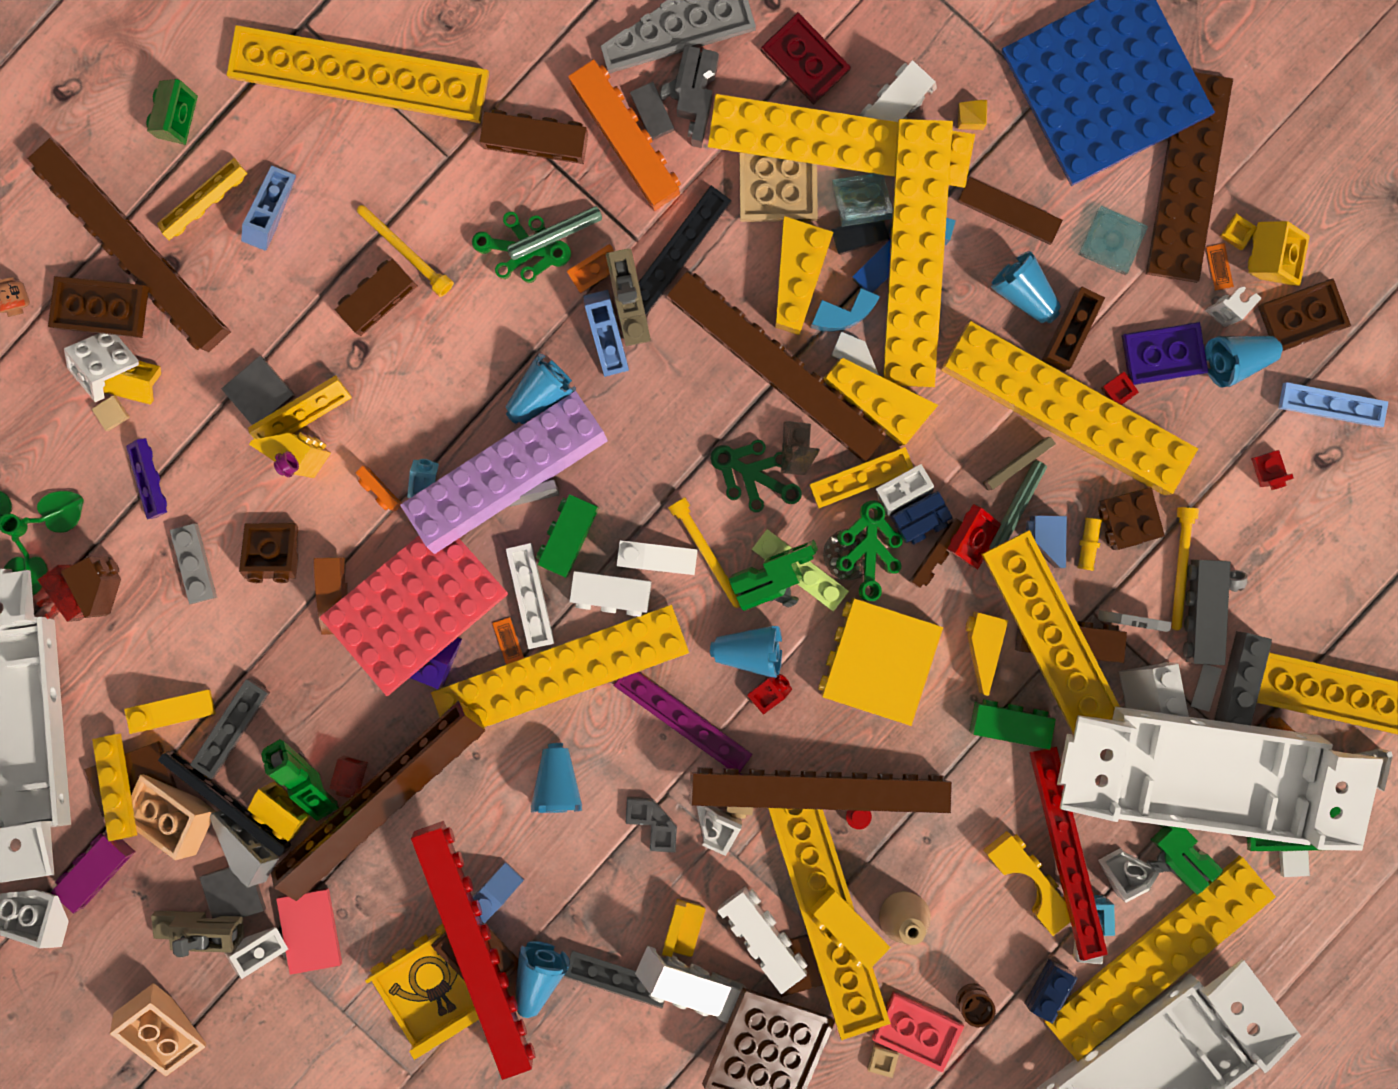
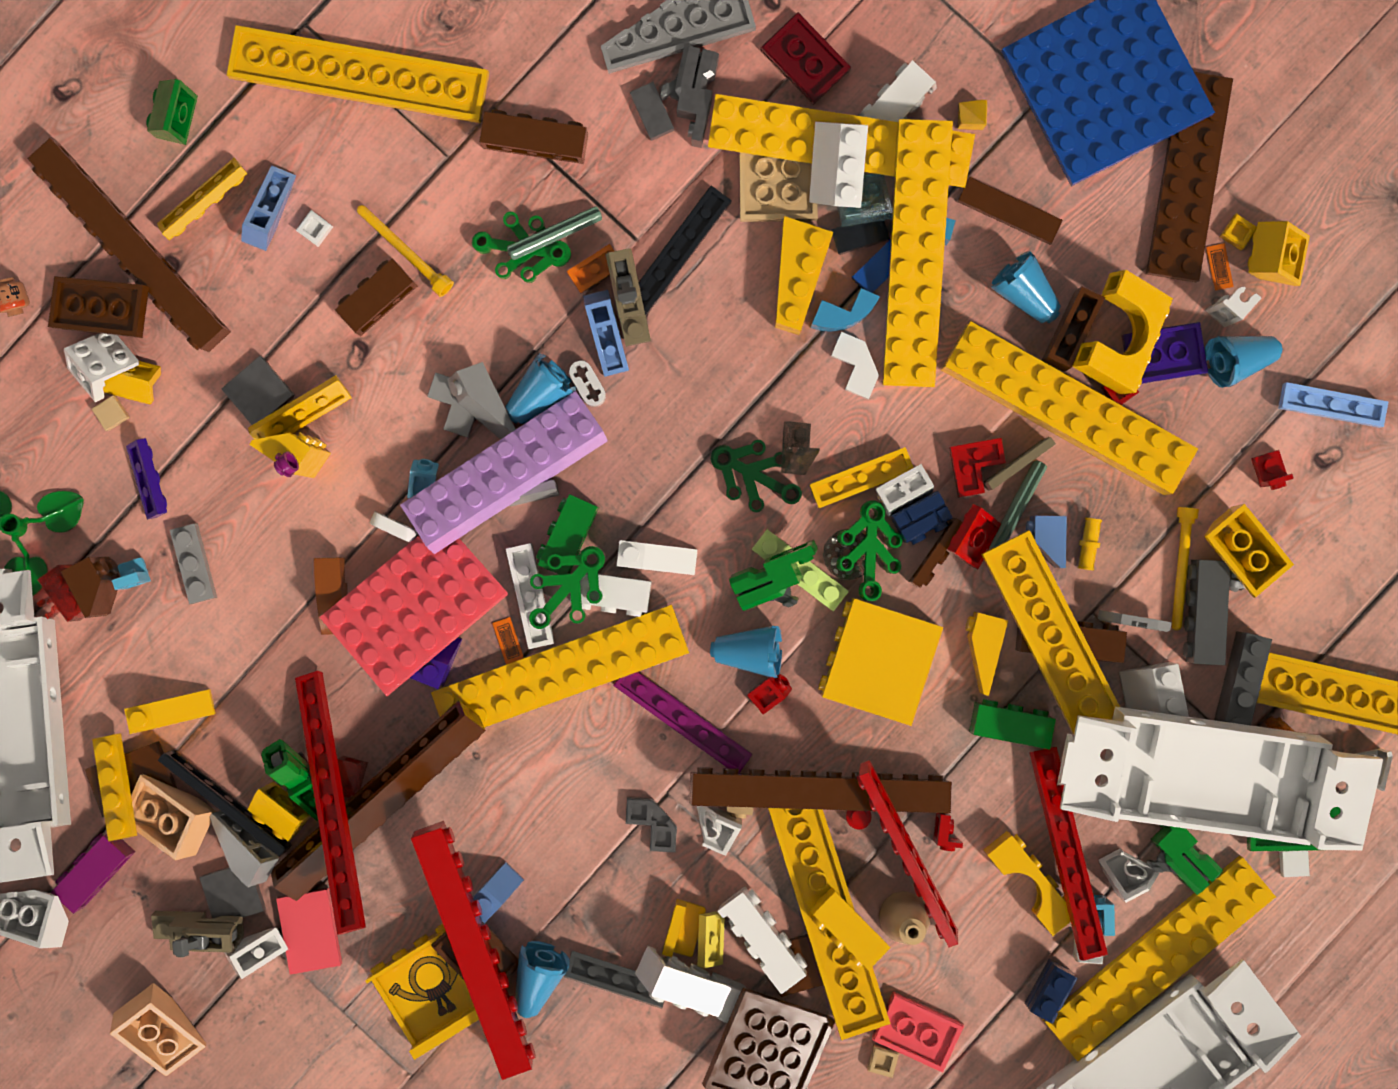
dark grey plate [190,678,270,779] -> none
reddish brown plate [239,523,298,583] -> none
orange plate [355,466,402,511] -> none
dark azure cone [531,743,582,813] -> none
orange brick [568,59,681,211] -> none
reddish brown brick [667,272,886,463] -> none
yellow piece [668,497,740,608] -> none
yellow wedge [823,358,938,446] -> none
reddish brown wheel [956,983,996,1028] -> none
clear light blue plate [1078,206,1148,275] -> none
reddish brown plate [1098,487,1165,550] -> none
white sticker [1191,664,1222,712] -> none
reddish brown tile [1258,278,1351,351] -> none
none -> medium azure bracket [112,558,151,590]
none -> red plate [295,670,366,935]
none -> white tile [296,210,333,247]
none -> white beam [369,511,418,543]
none -> light grey tile [427,373,476,438]
none -> light grey slope [447,362,516,440]
none -> green plant [529,546,605,629]
none -> white beam [569,361,606,407]
none -> light yellow plate [697,911,725,969]
none -> white slope [809,122,868,208]
none -> red plate [857,760,958,948]
none -> red bracket [933,813,963,851]
none -> red plate [949,438,1006,498]
none -> yellow arch [1073,270,1173,394]
none -> yellow slope [1204,504,1294,598]

